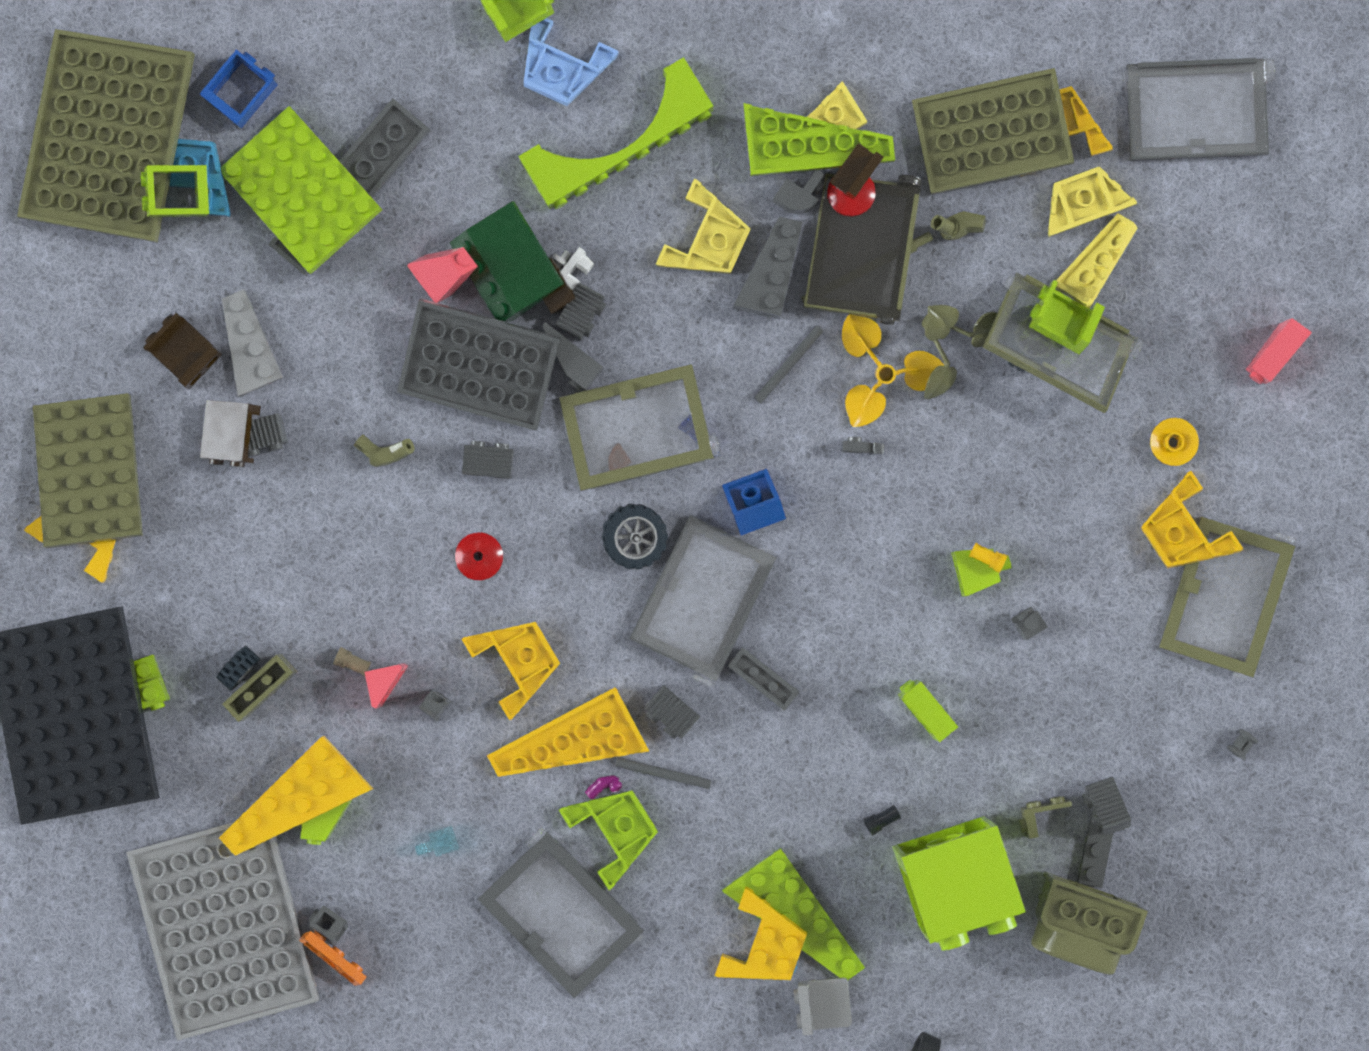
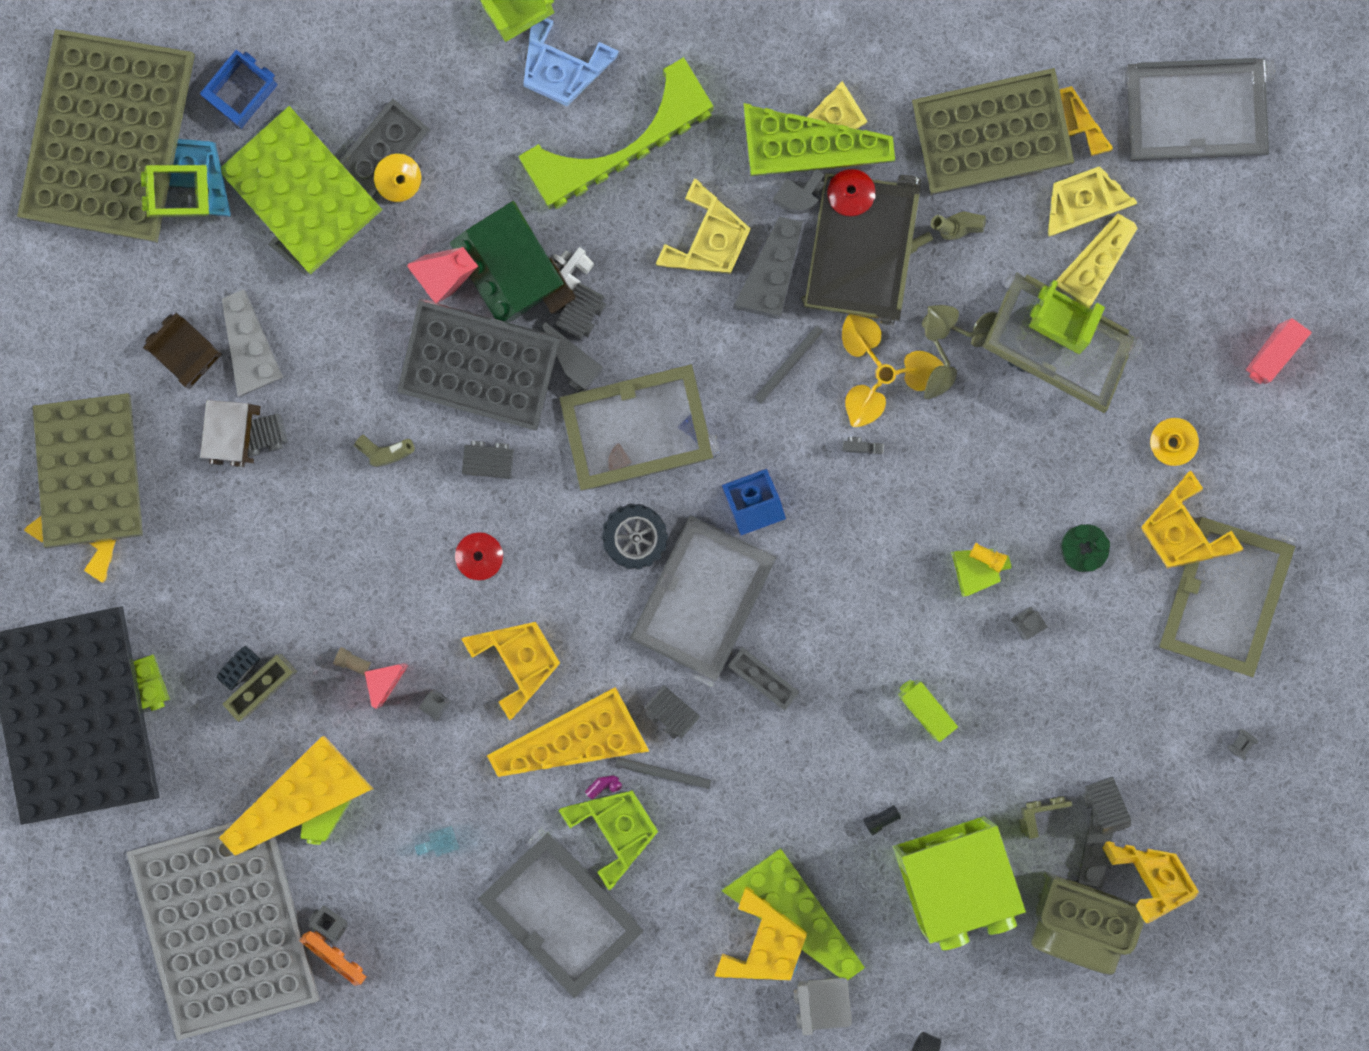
dark brown panel [831,144,884,199] -> none
none -> yellow dish [374,153,421,202]
none -> dark green plate [1060,524,1110,572]
none -> yellow wing [1103,841,1199,923]

